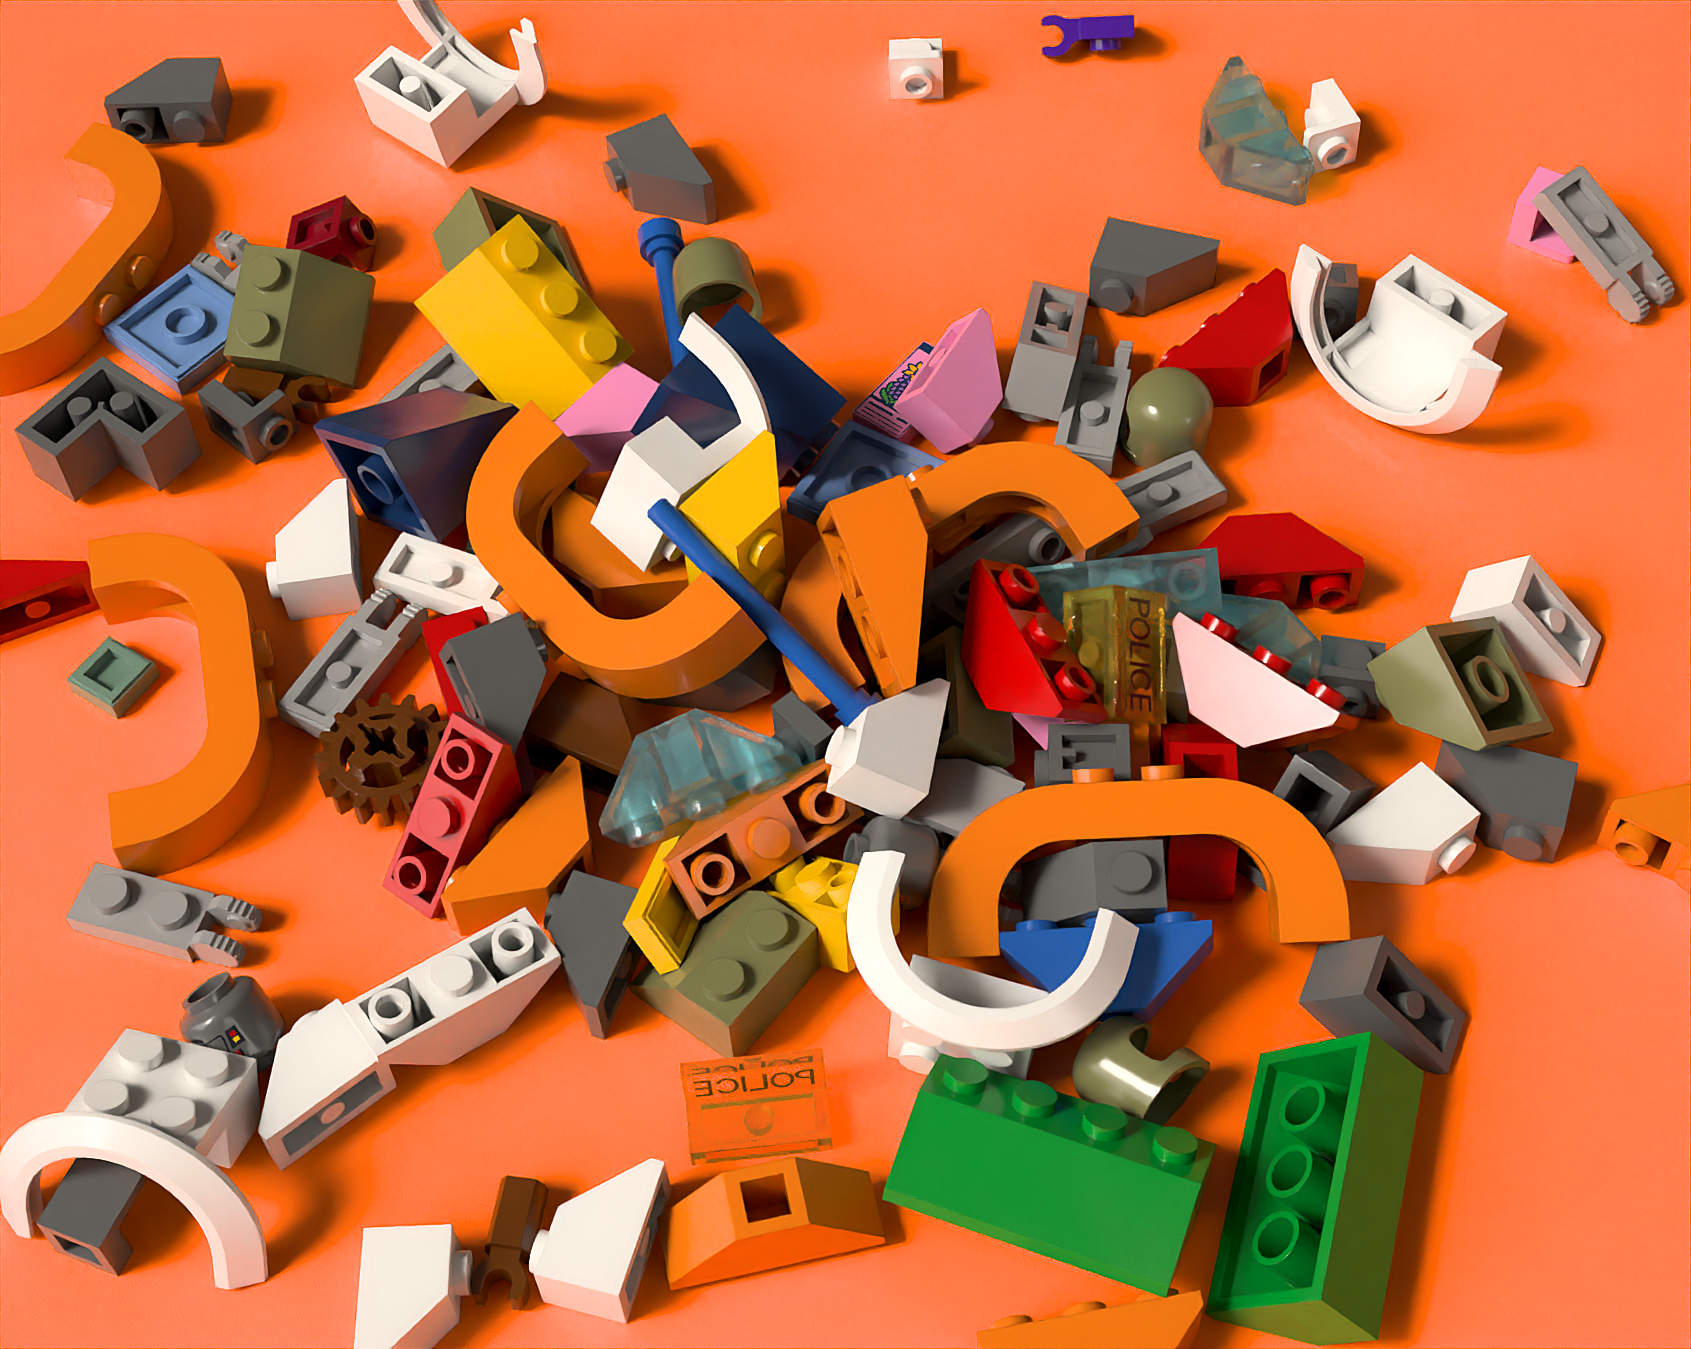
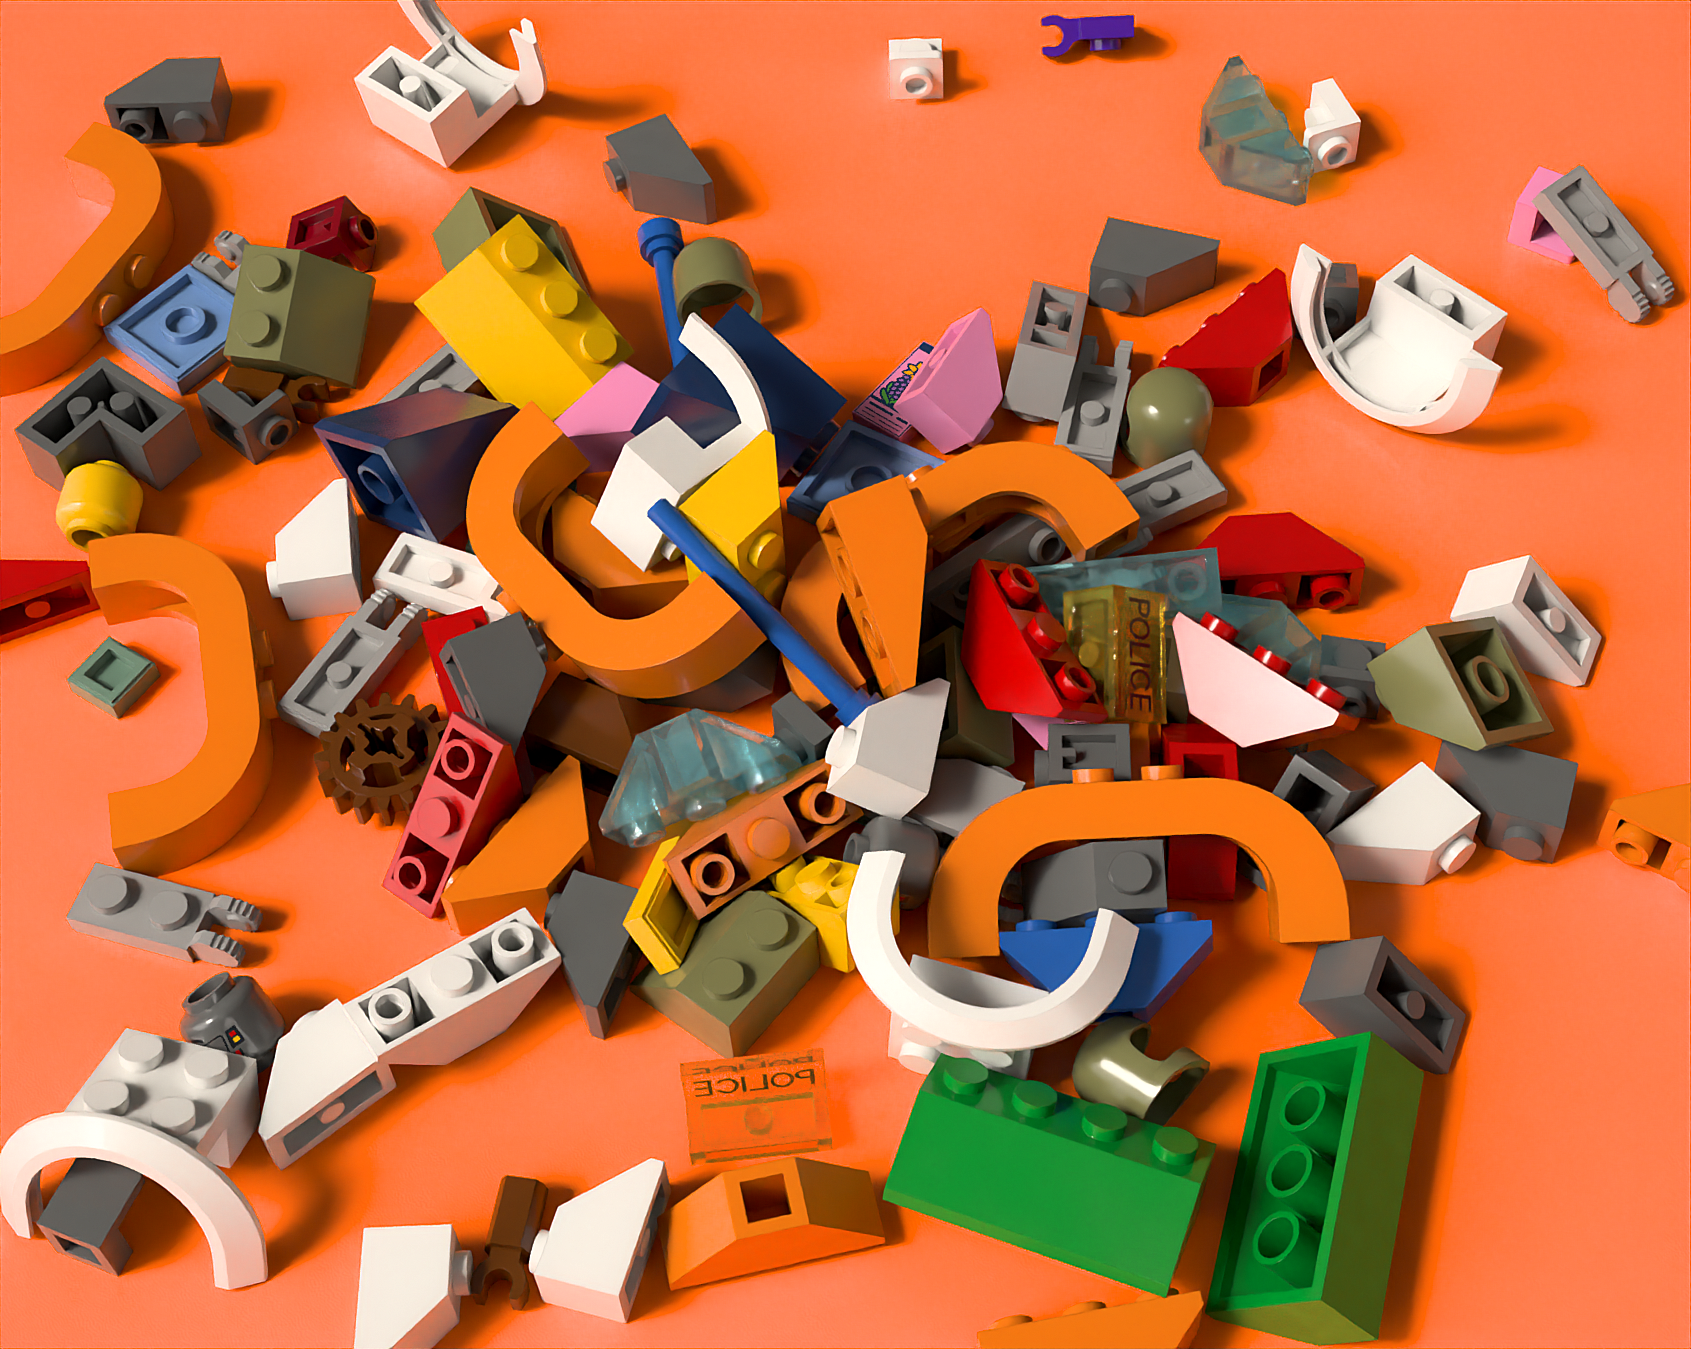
none -> yellow head [56,460,143,552]

